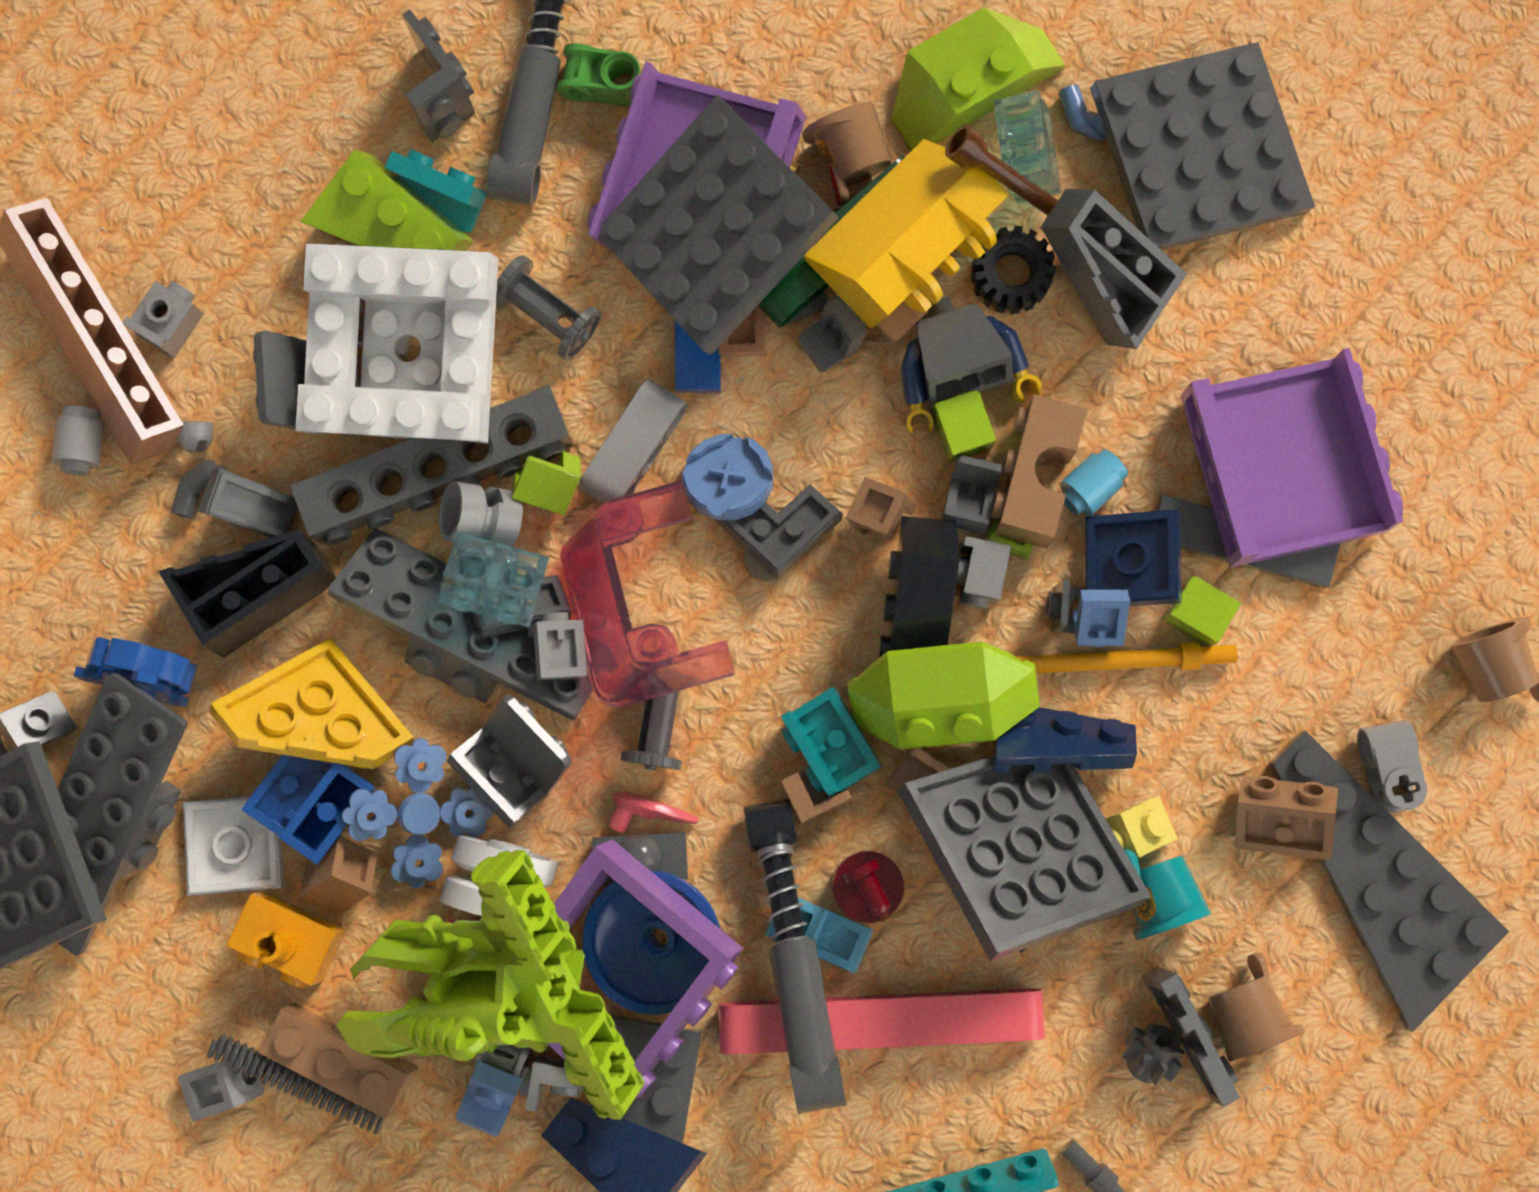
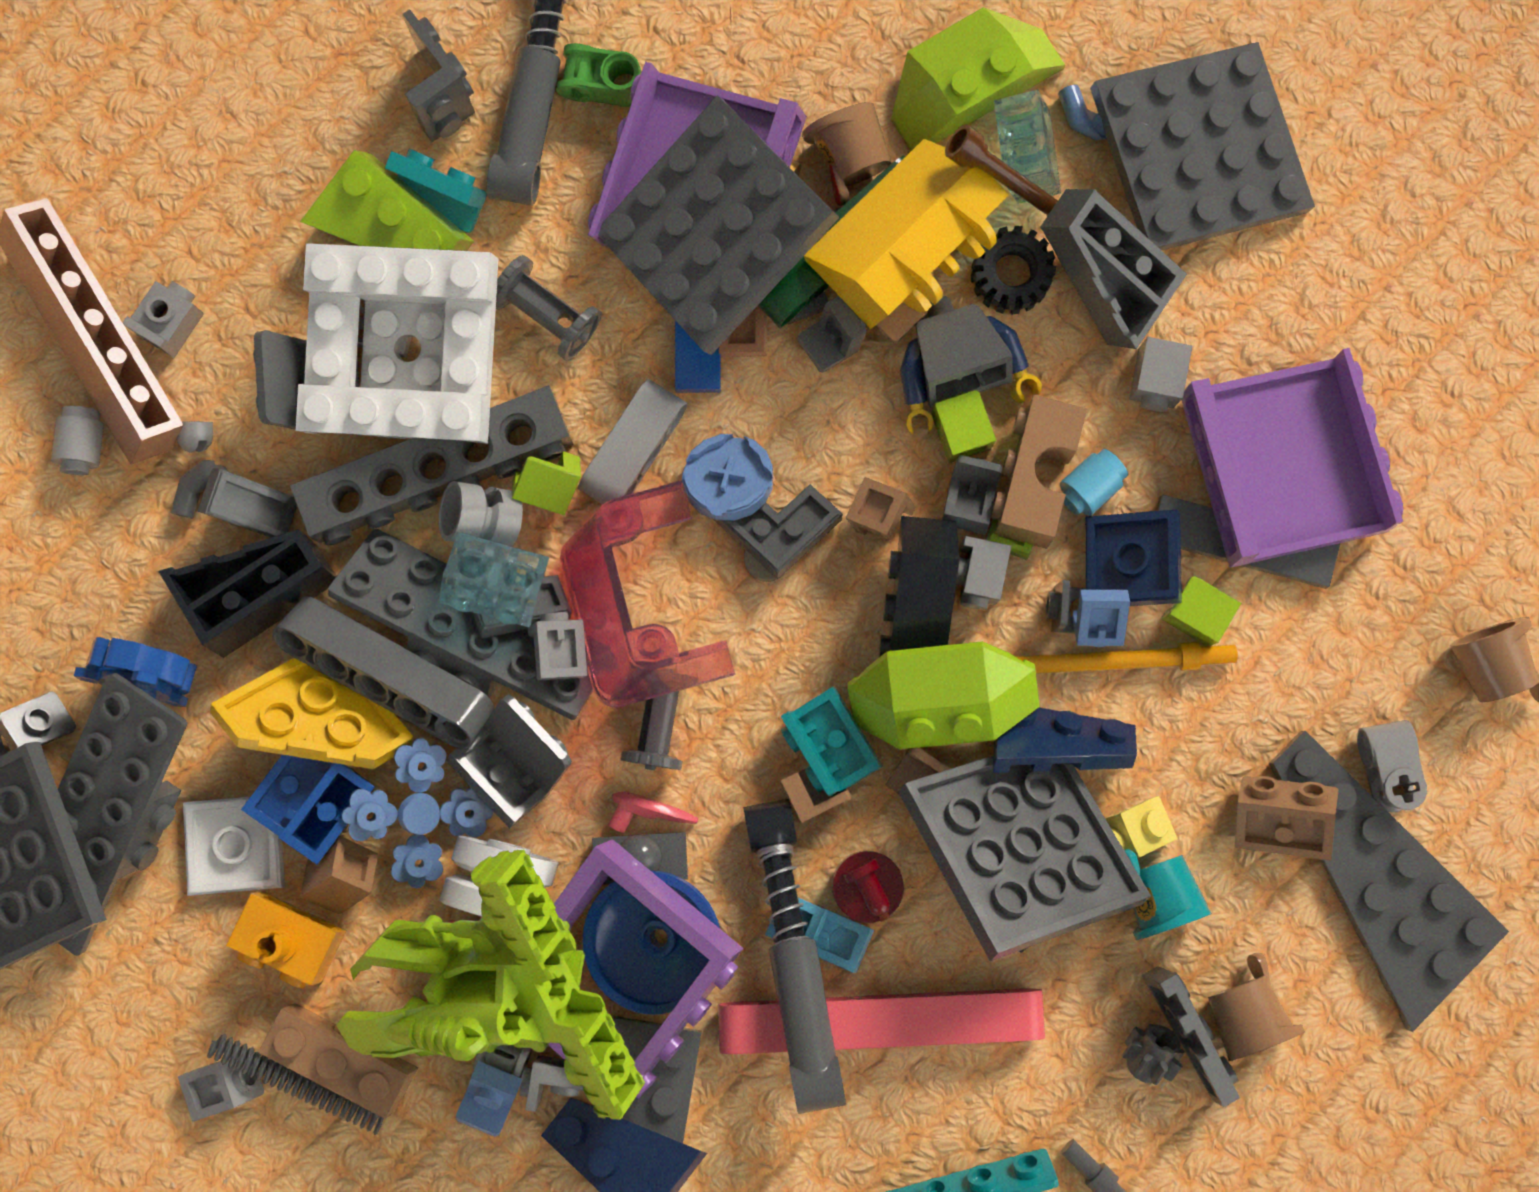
none -> dark grey beam [272,596,494,749]
none -> light grey brick [1129,337,1192,412]

